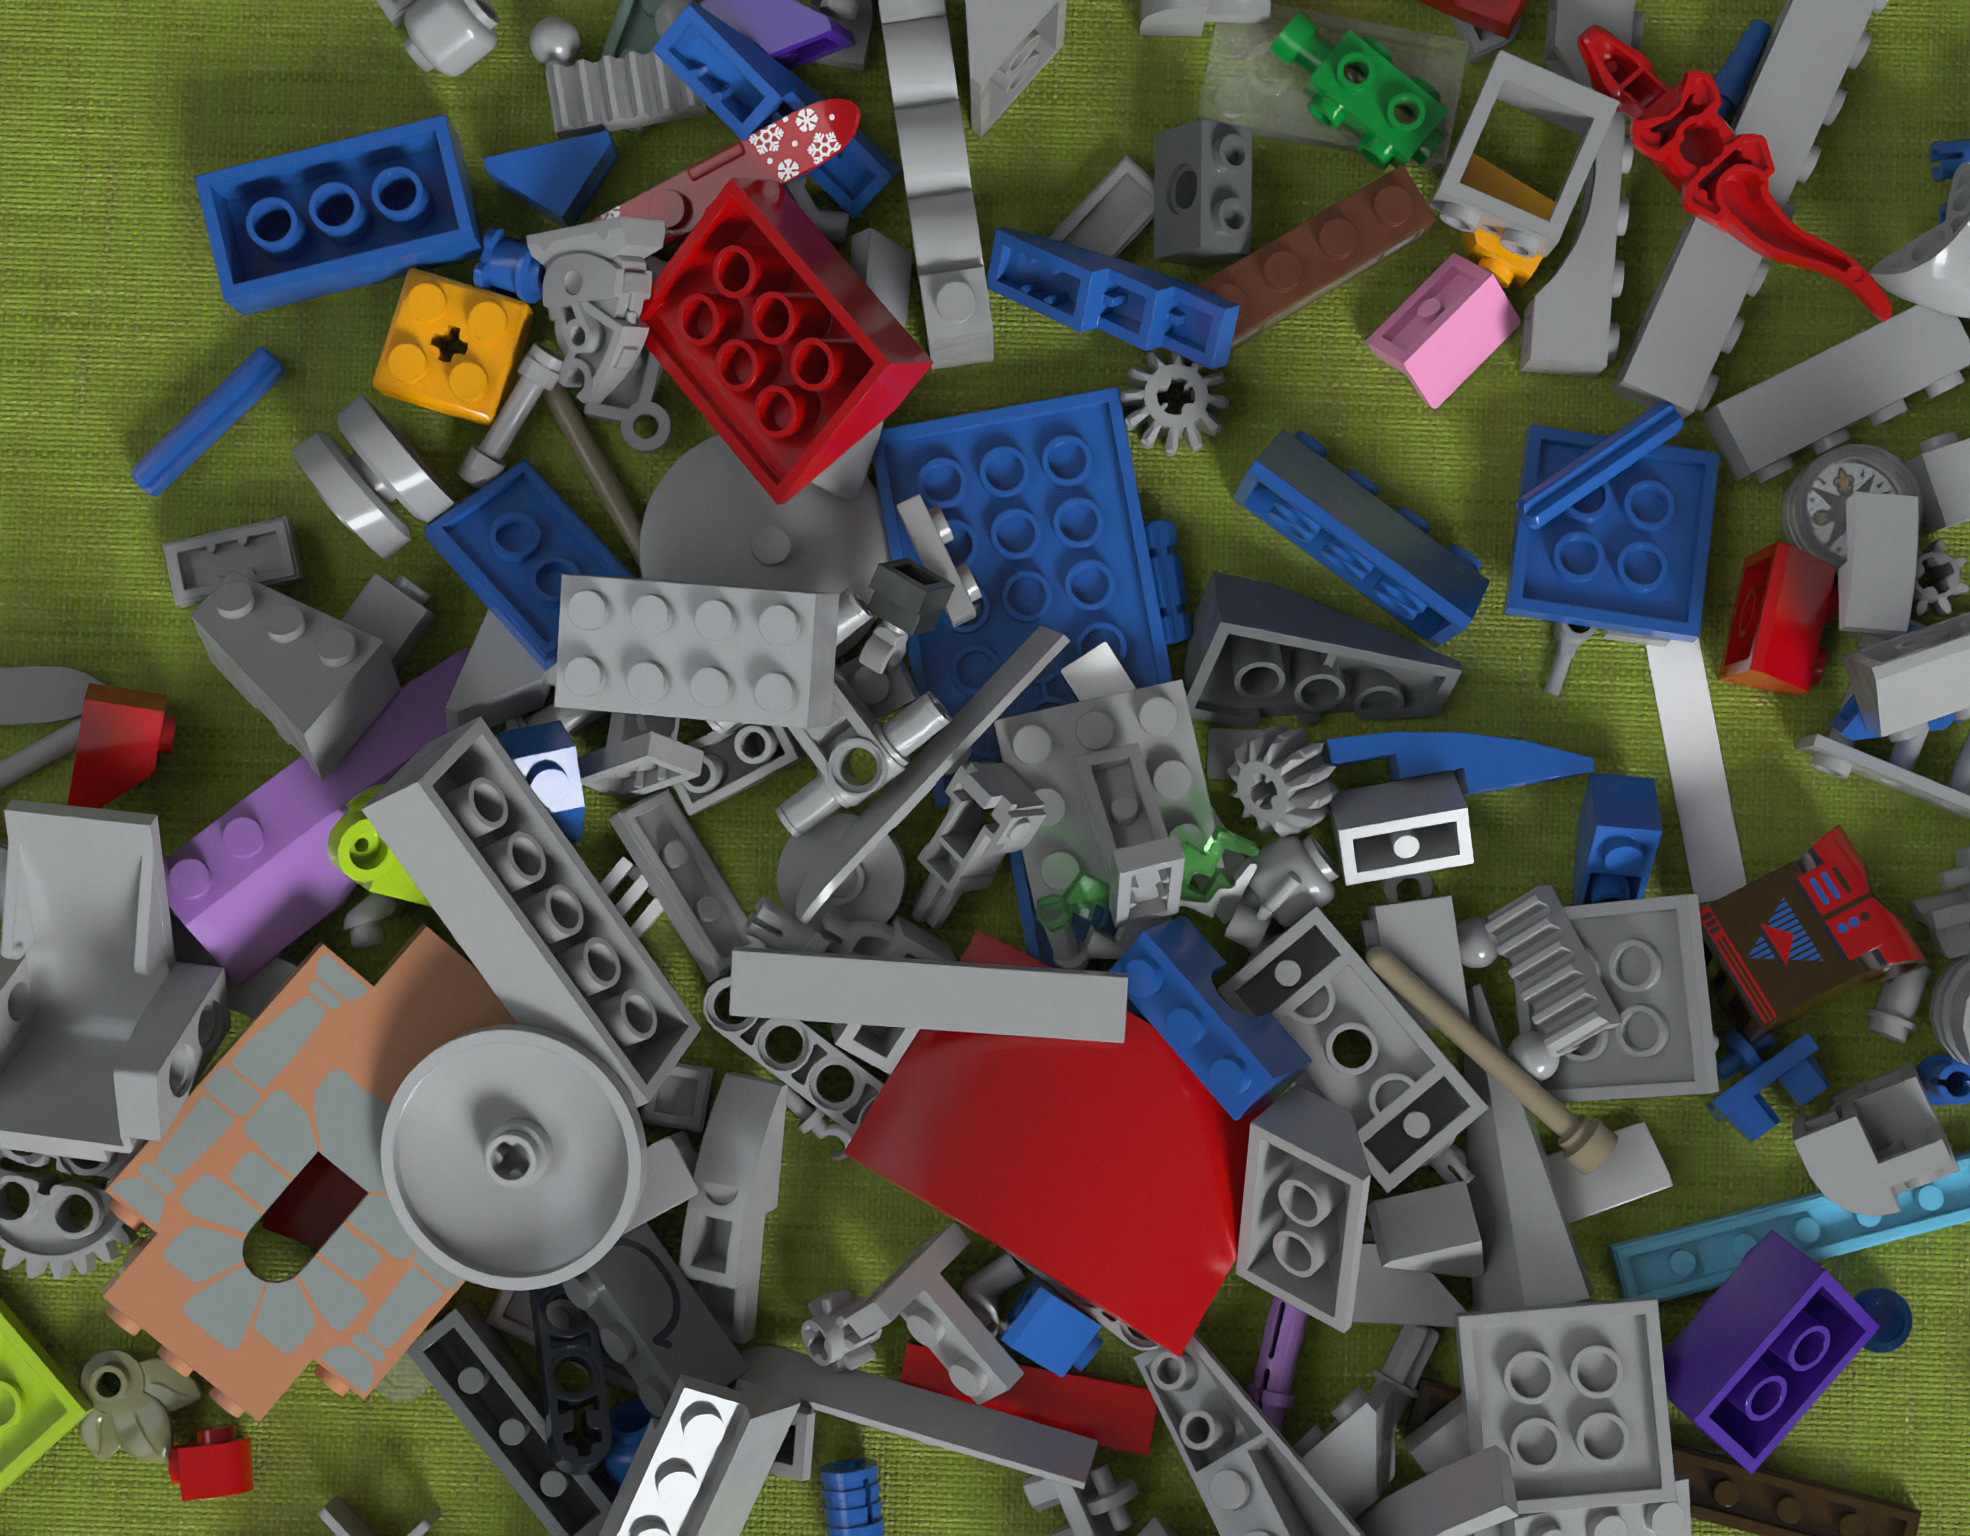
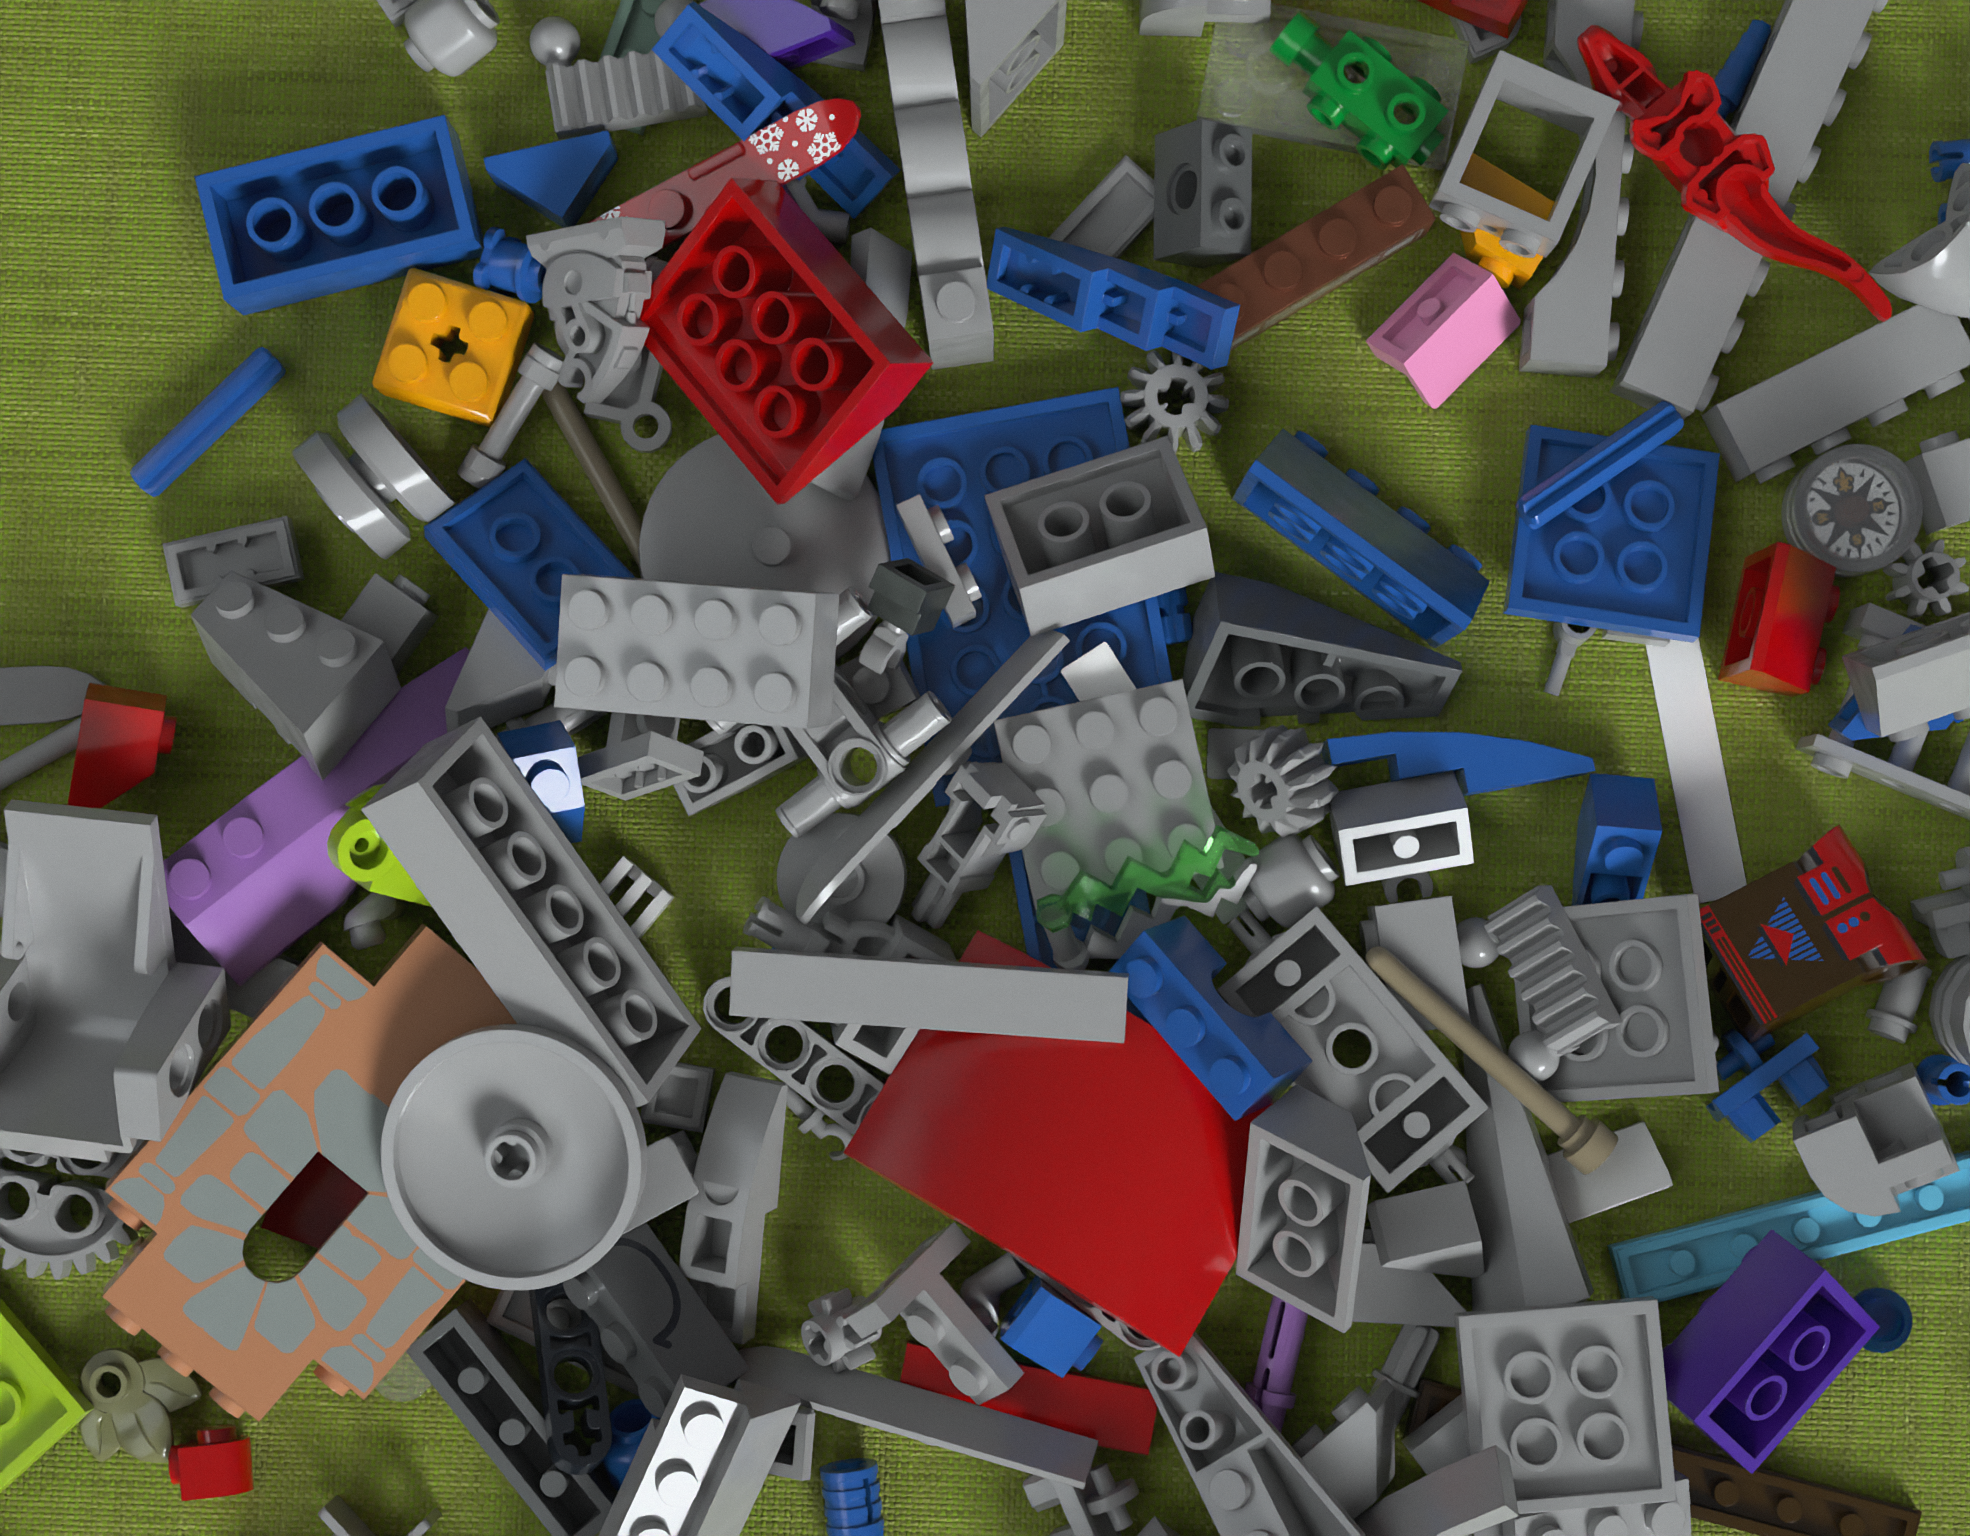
light grey tile [609,787,767,983] -> none
light grey bracket [1074,742,1185,928] -> none
light grey hand [1224,871,1302,948] -> none
white slope [1838,491,1919,635] -> none
none -> light grey slope [984,436,1215,637]

